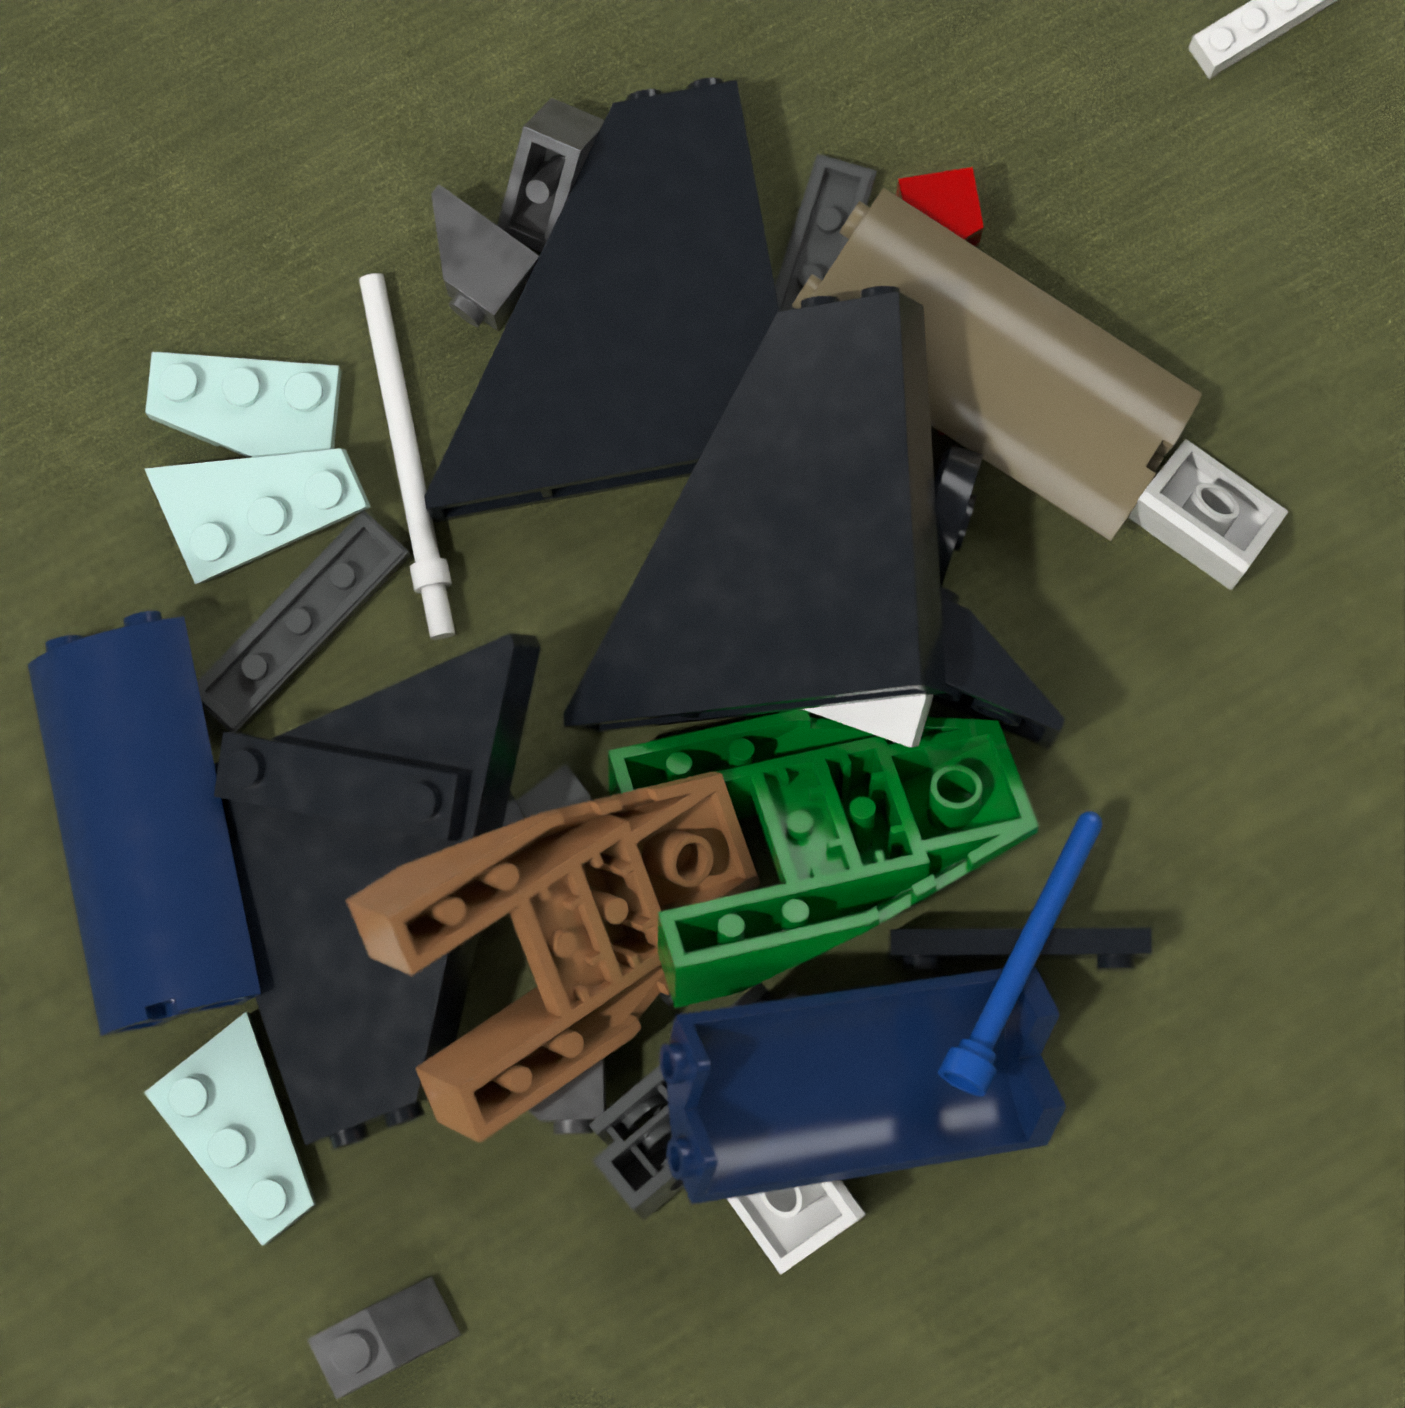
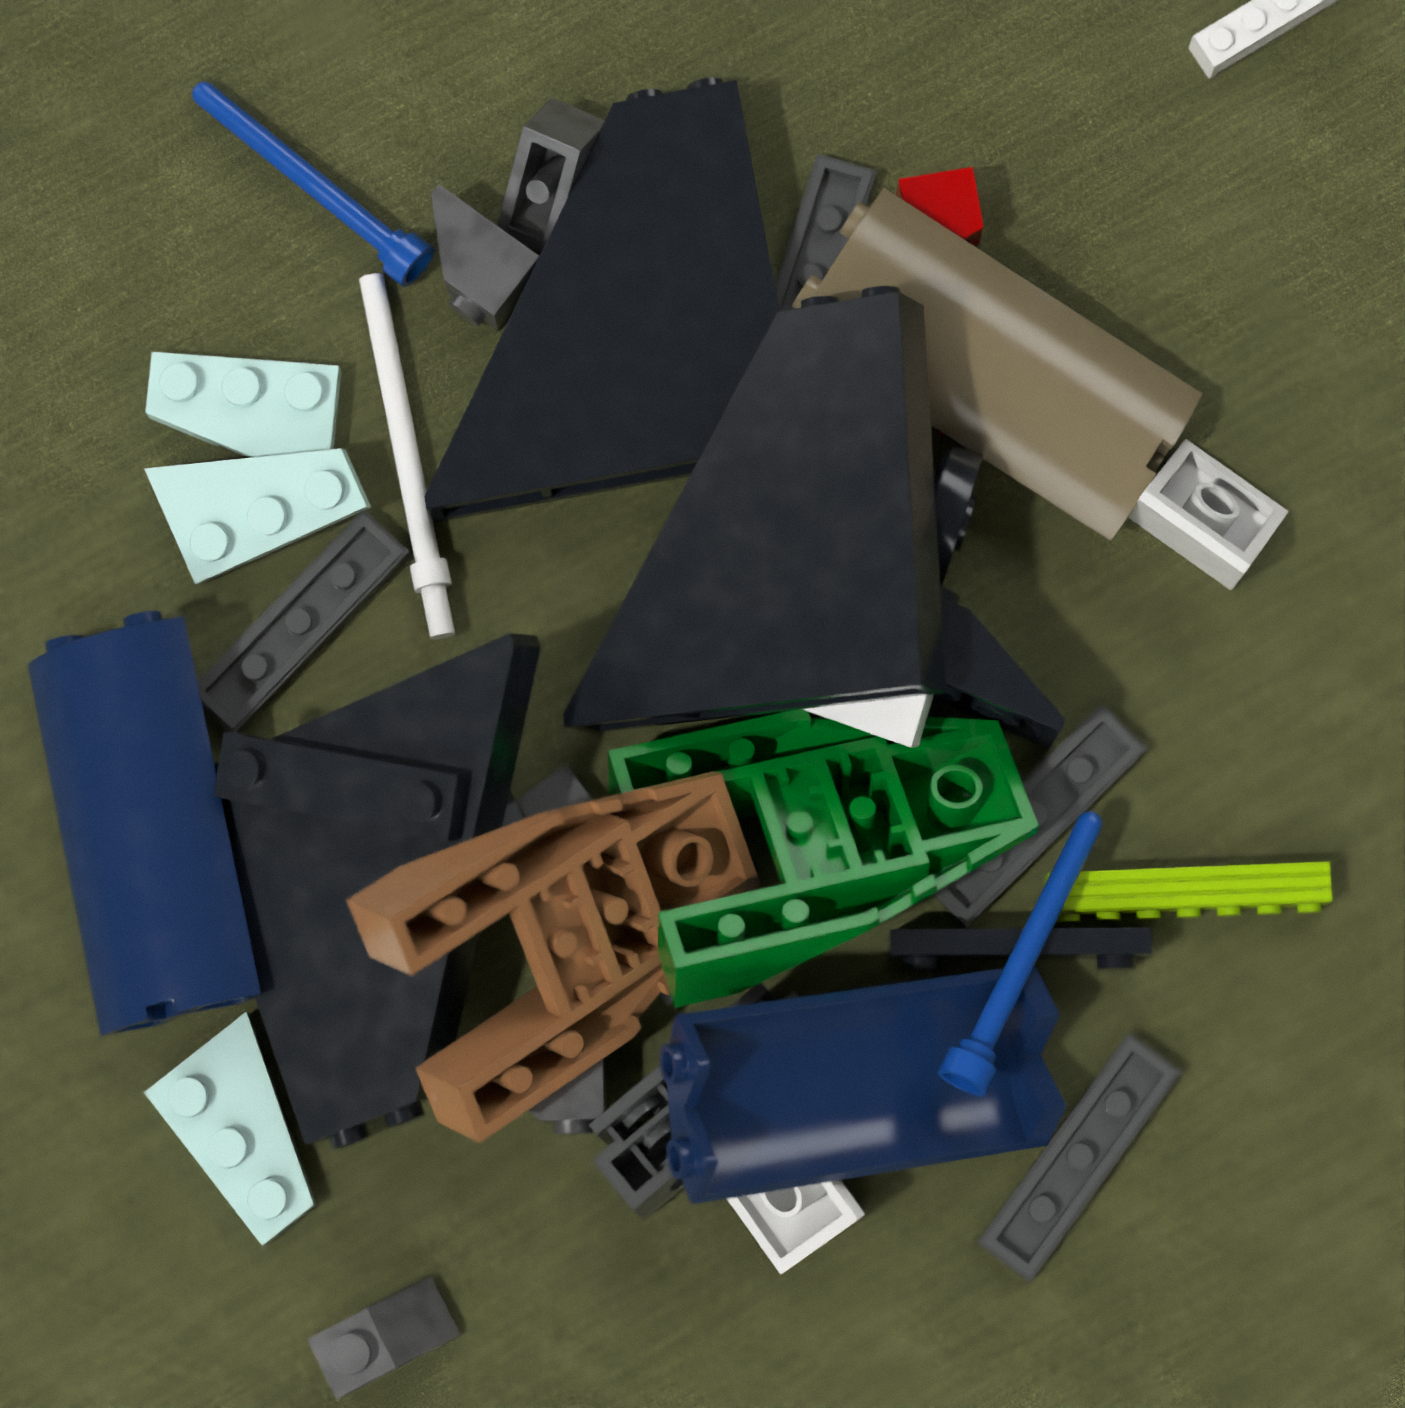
none -> blue piece [192,82,435,287]
none -> dark grey tile [931,704,1148,929]
none -> dark grey tile [976,1033,1182,1282]
none -> lime piece [1044,861,1332,923]

